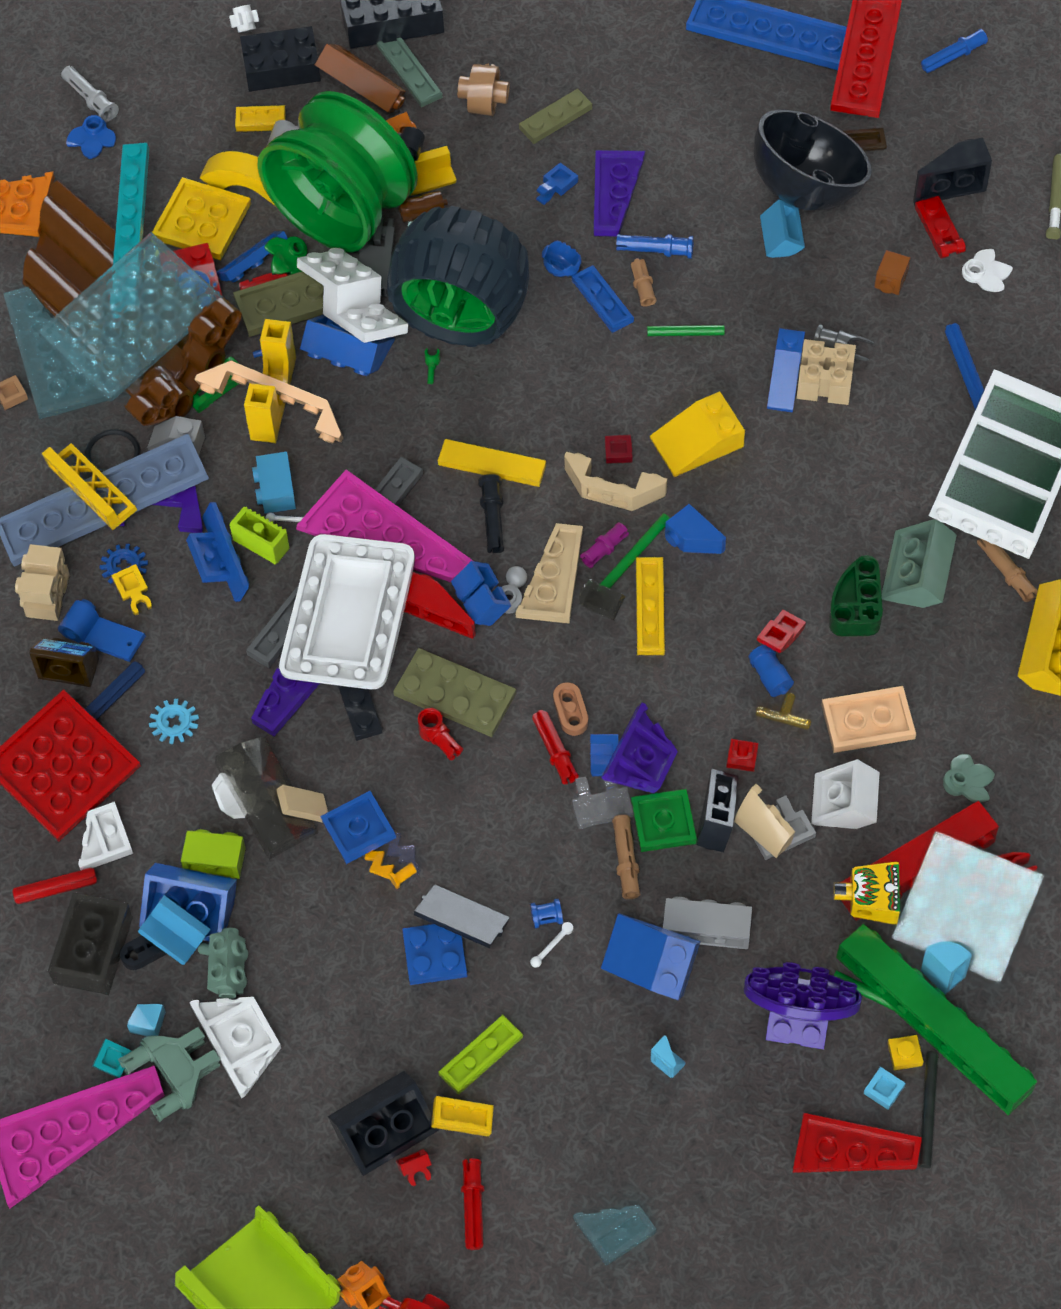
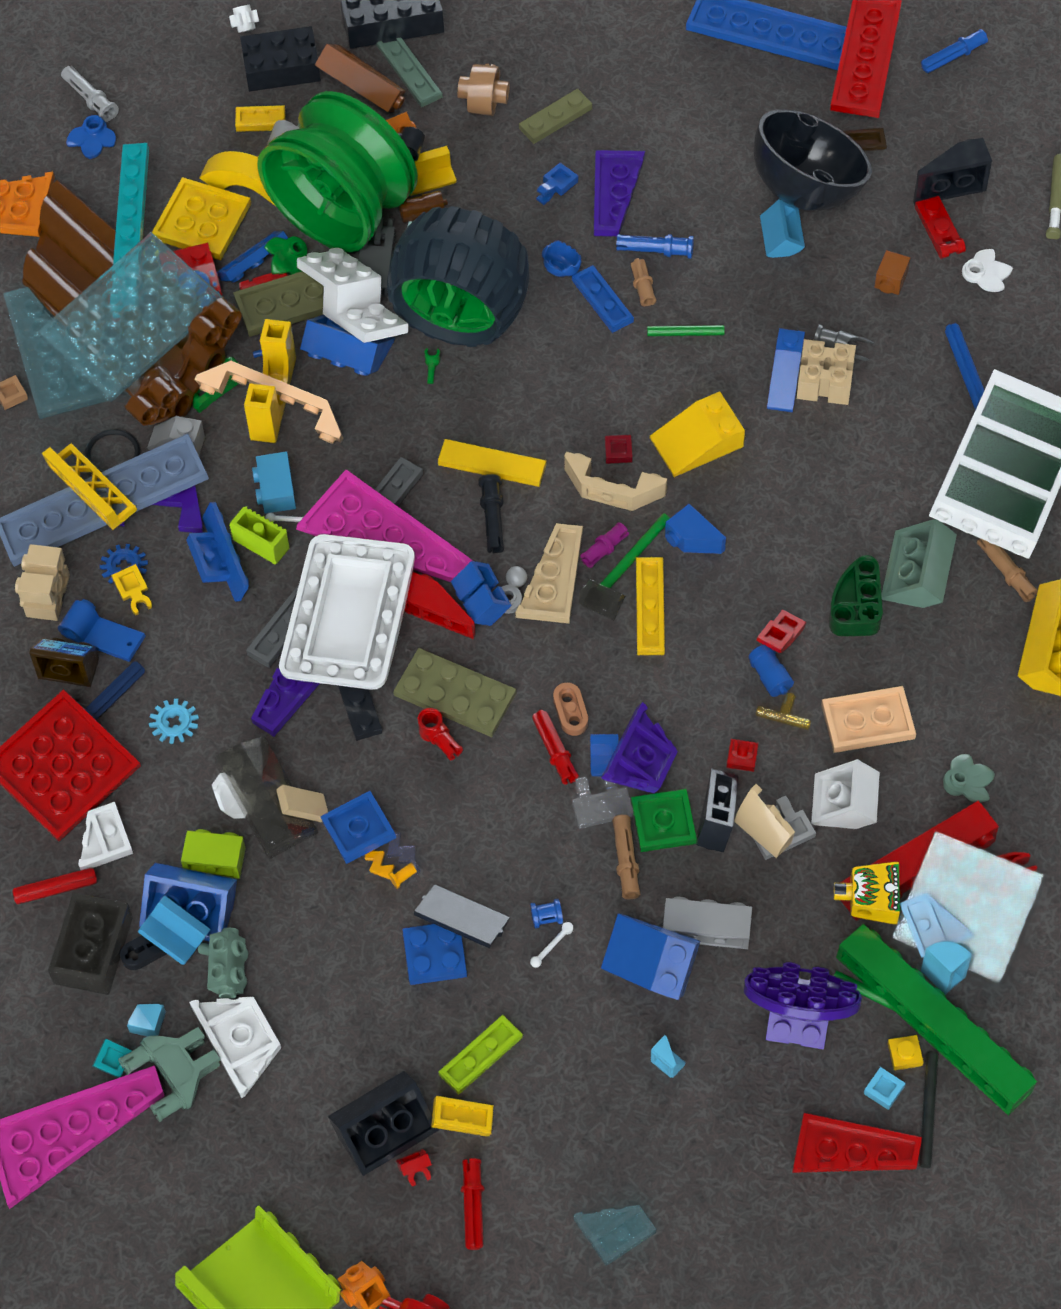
none -> wing [900,893,974,958]

